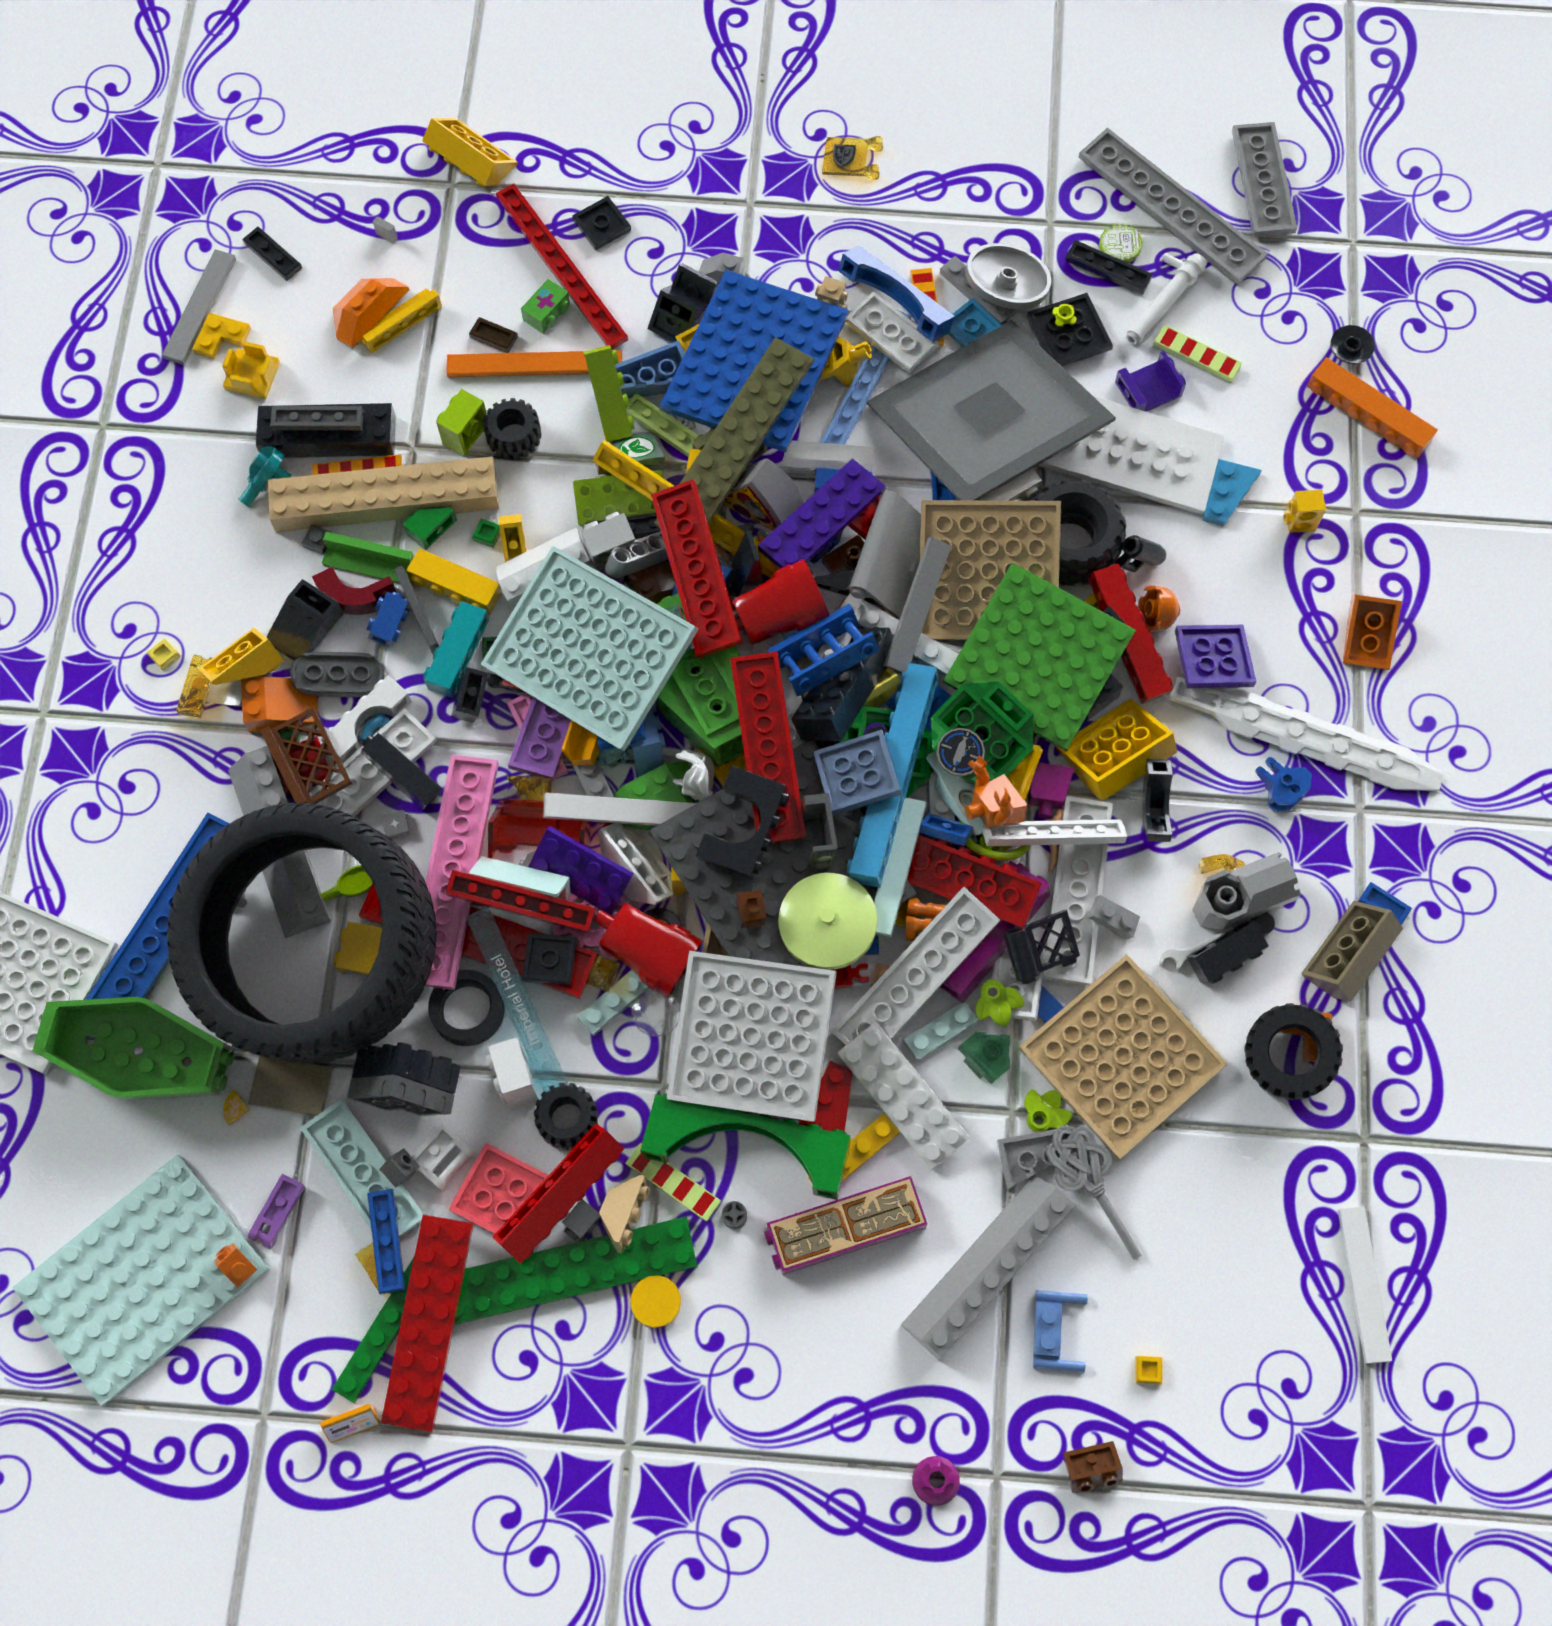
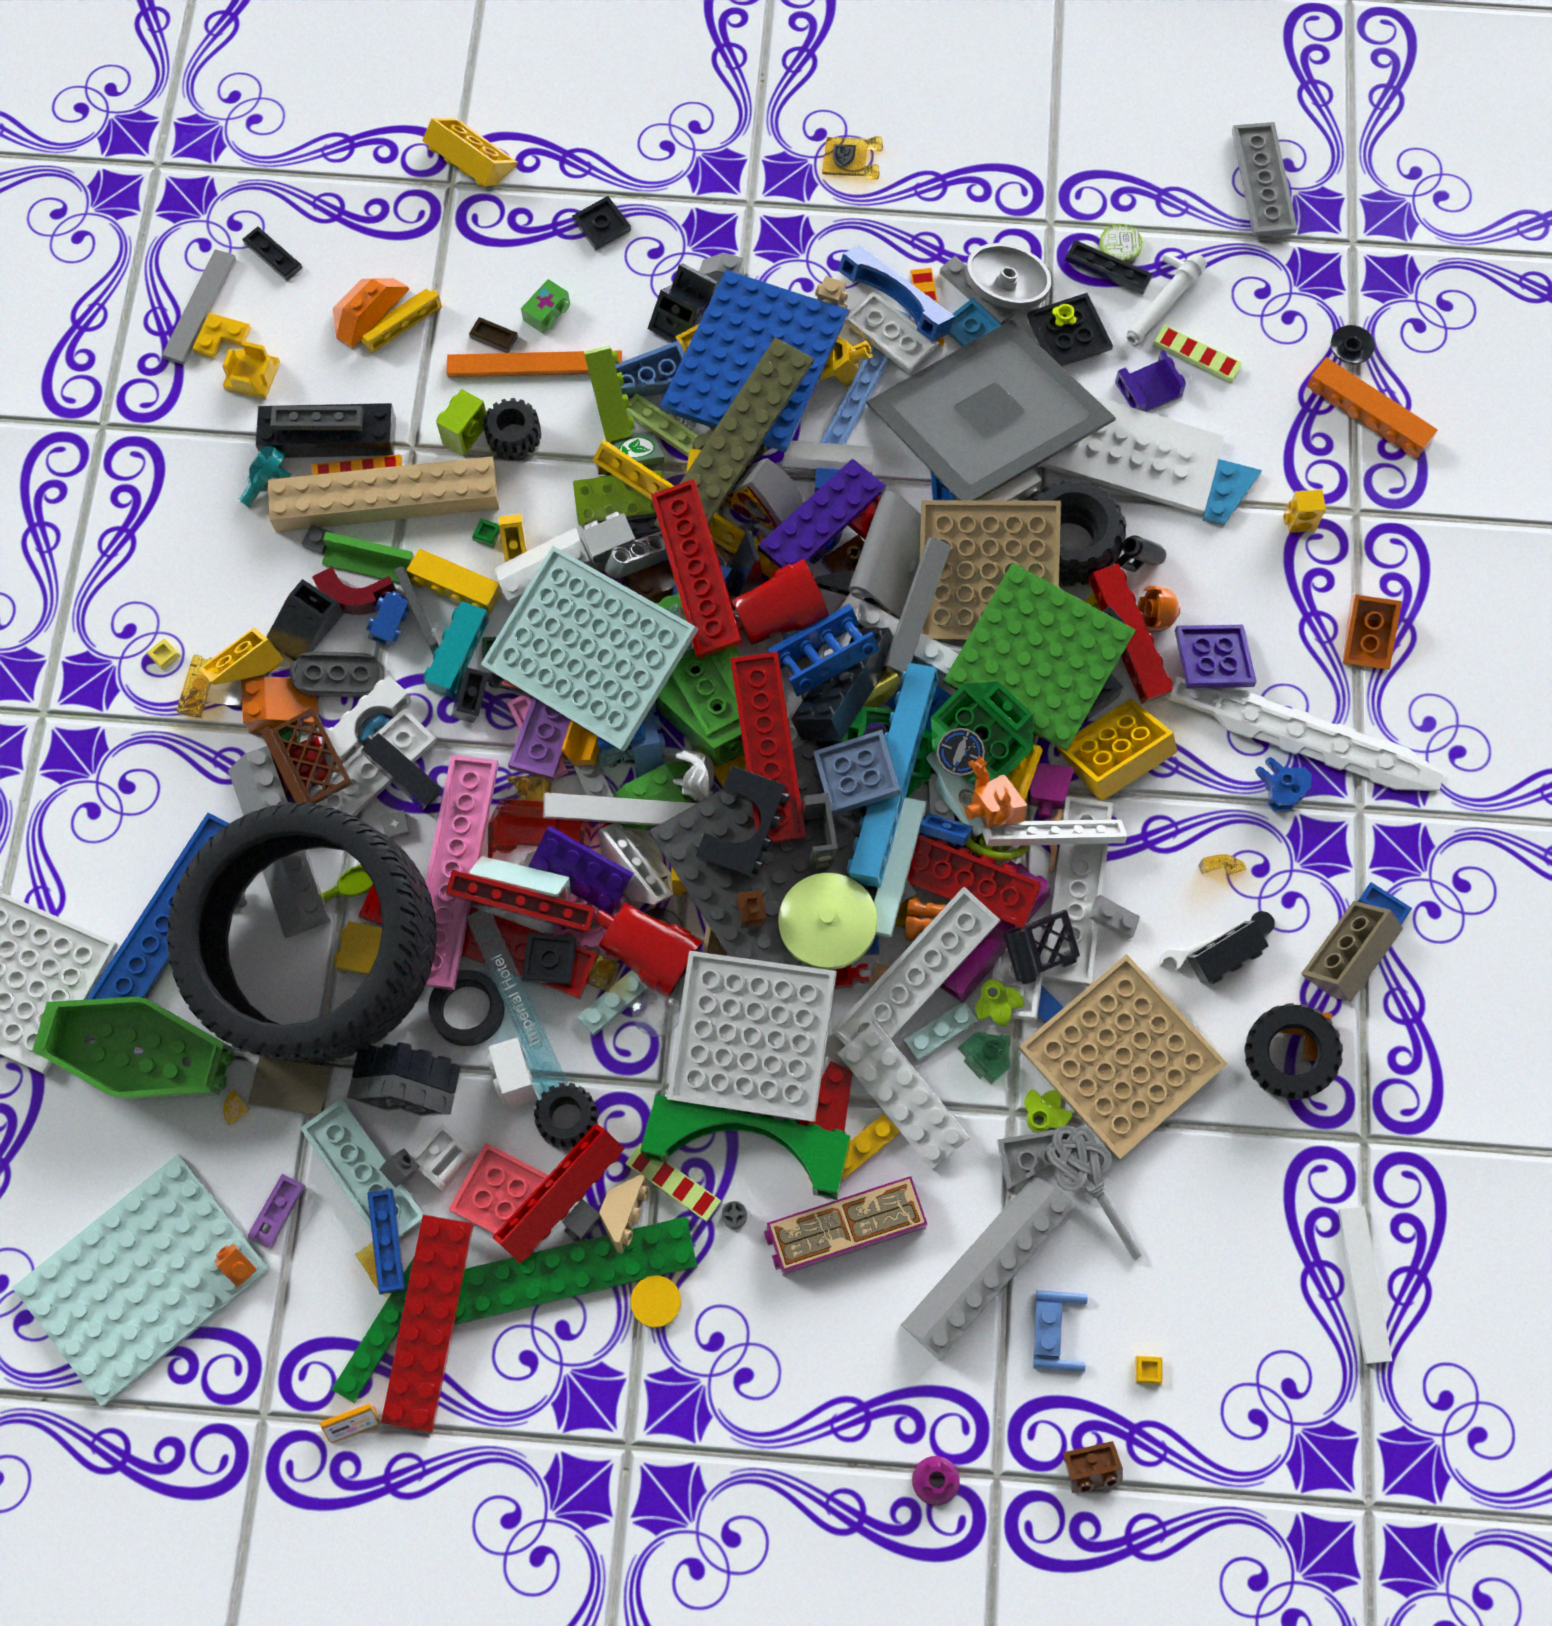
light grey tile [373,217,398,244] -> none
green slope [403,507,457,551] -> none
red plate [496,183,628,350] -> none
light grey plate [1078,127,1268,284] -> none
black arch [1142,759,1173,842] -> none
light grey brick [1192,852,1301,930] -> none

